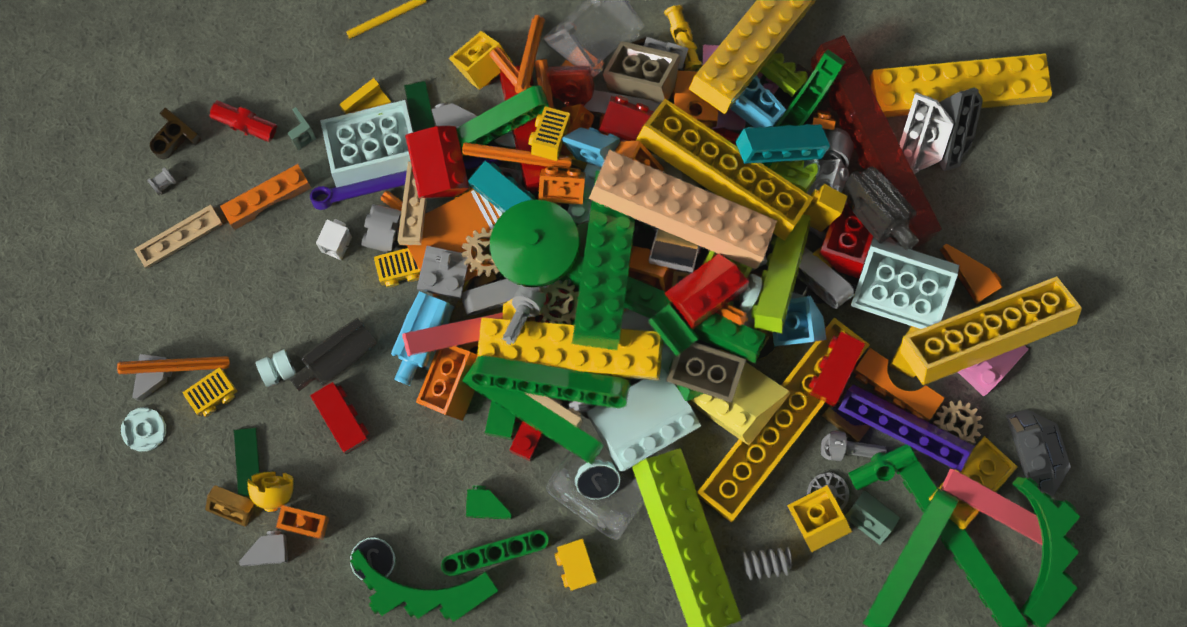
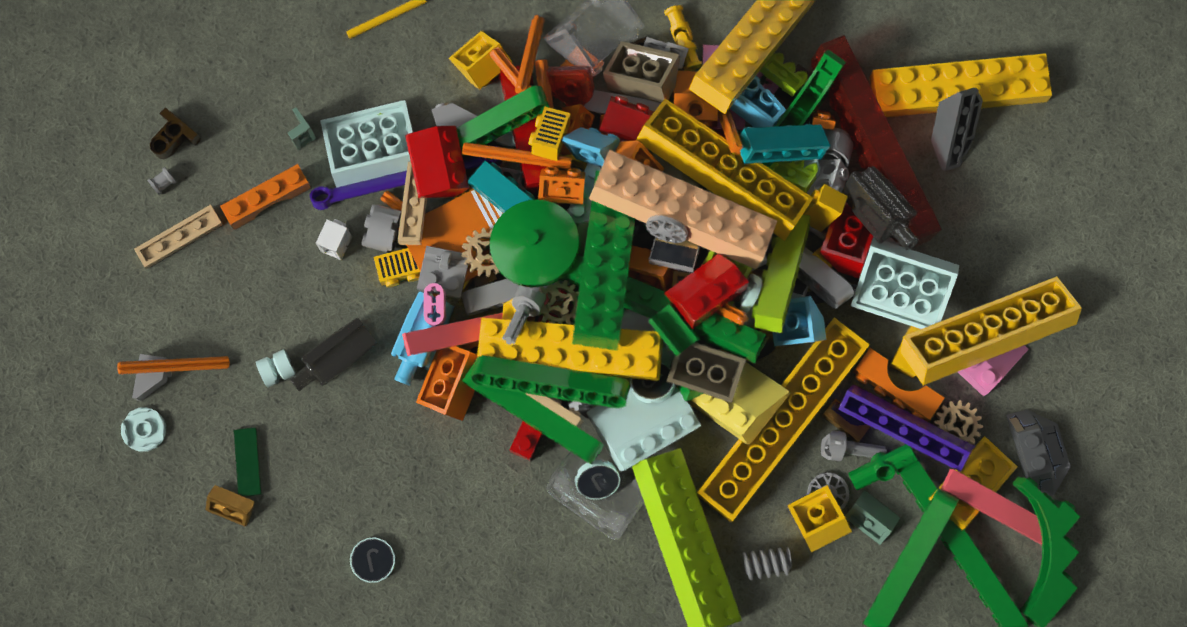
yellow brick [182,367,238,417] -> none
red piece [209,100,277,142] -> none
light grey slope [239,531,288,567] -> none
yellow cylinder [248,472,294,512] -> none
orange brick [276,505,329,540] -> none
red brick [310,382,370,454] -> none
yellow panel [339,78,391,114] -> none
green arch [350,549,498,622] -> none
dark green tile [404,81,435,132] -> none
green beam [441,530,549,577] -> none
green slope [466,485,512,520] -> none
green slope [485,401,519,440] -> none
yellow brick [554,539,597,591] -> none
red brick [808,331,866,407] -> none
white wedge [893,93,954,174] -> none
orange slope [940,244,1002,305] -> none
none -> bright pink beam [424,283,446,327]
none -> black tile [630,362,675,403]
none -> light grey wheel [646,215,688,244]
none -> orange axle [718,109,743,155]

